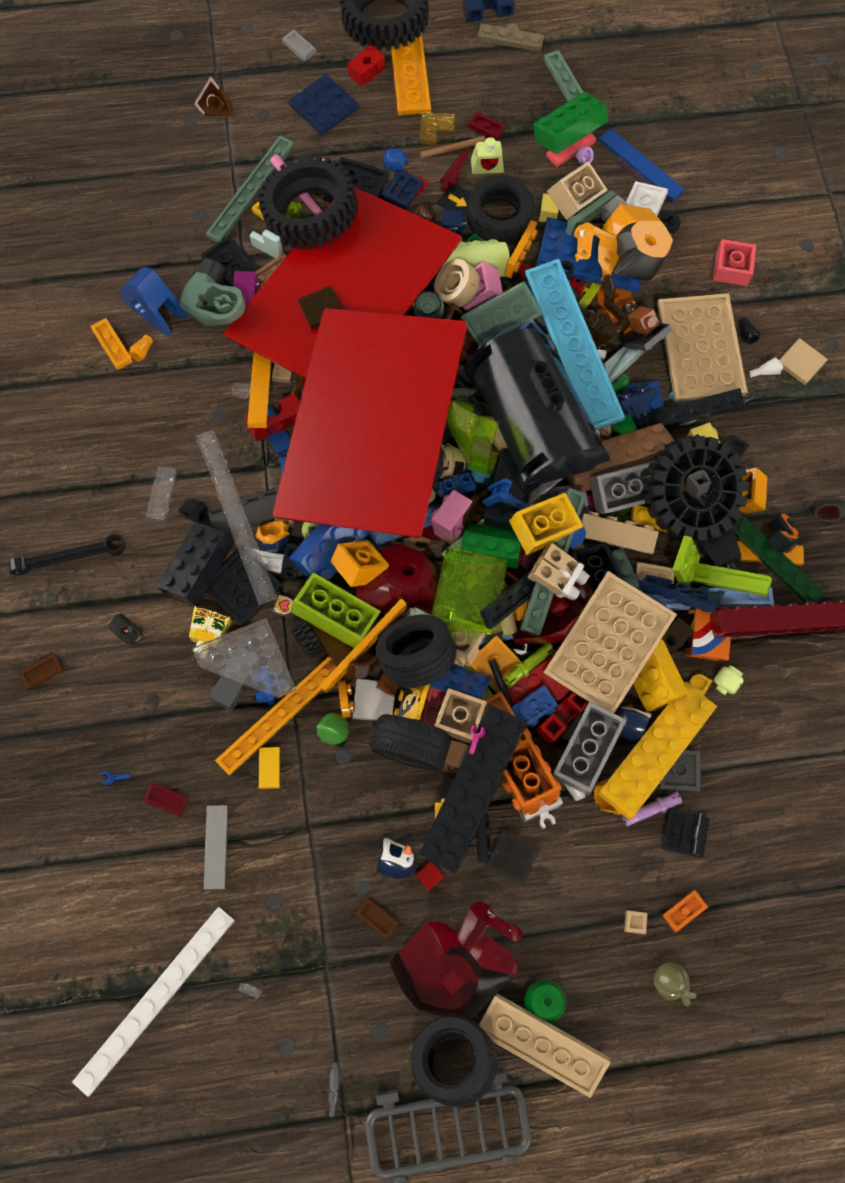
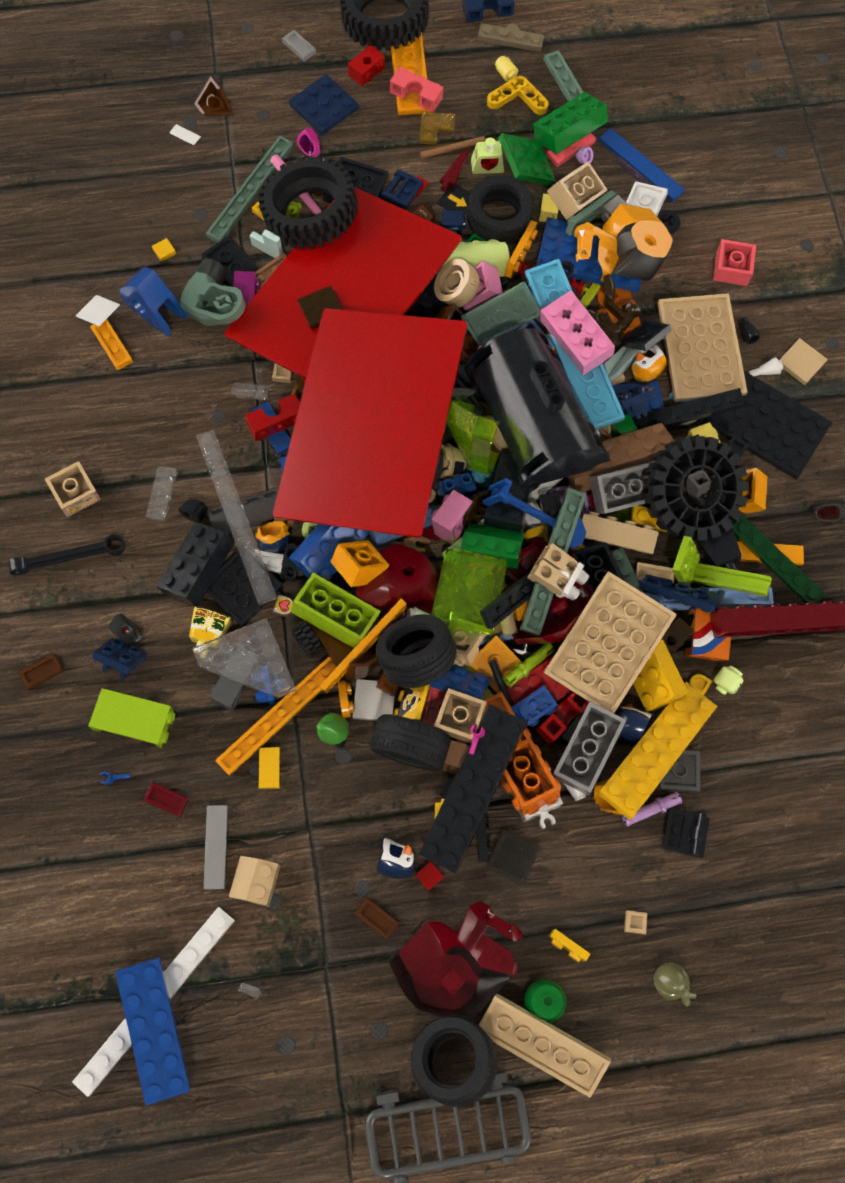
light orange cone [129,335,153,362] -> none
light orange tile [247,352,272,428] -> none
dark grey hand [328,1062,342,1117] -> none
blue head [383,148,408,172] -> none
sand green piece [412,291,444,319] -> none
dark red plate [468,111,506,141] -> none
yellow slope [509,493,583,555] -> none
green arm [611,374,630,392] -> none
dark orange brick [627,306,660,335] -> none
orange plate [662,890,708,933] -> none
black animal [767,512,801,553] -> none
none -> tan brick [45,461,101,518]
none -> white sticker [76,295,120,326]
none -> lime panel [89,688,175,748]
none -> dark blue plate [92,638,147,680]
none -> blue brick [115,957,190,1106]
none -> yellow tile [152,238,176,262]
none -> white sticker [170,124,201,145]
none -> tan slope [229,856,280,907]
none -> dark pink rock [297,128,321,158]
none -> coral arch [390,67,444,113]
none -> yellow beam [487,76,549,115]
none -> light yellow brick [495,56,518,82]
none -> green plate [498,133,556,186]
none -> bright pink brick [540,291,615,375]
none -> yellow plate [548,929,590,962]
none -> light orange piece [631,345,667,382]
none -> black plate [702,370,833,480]

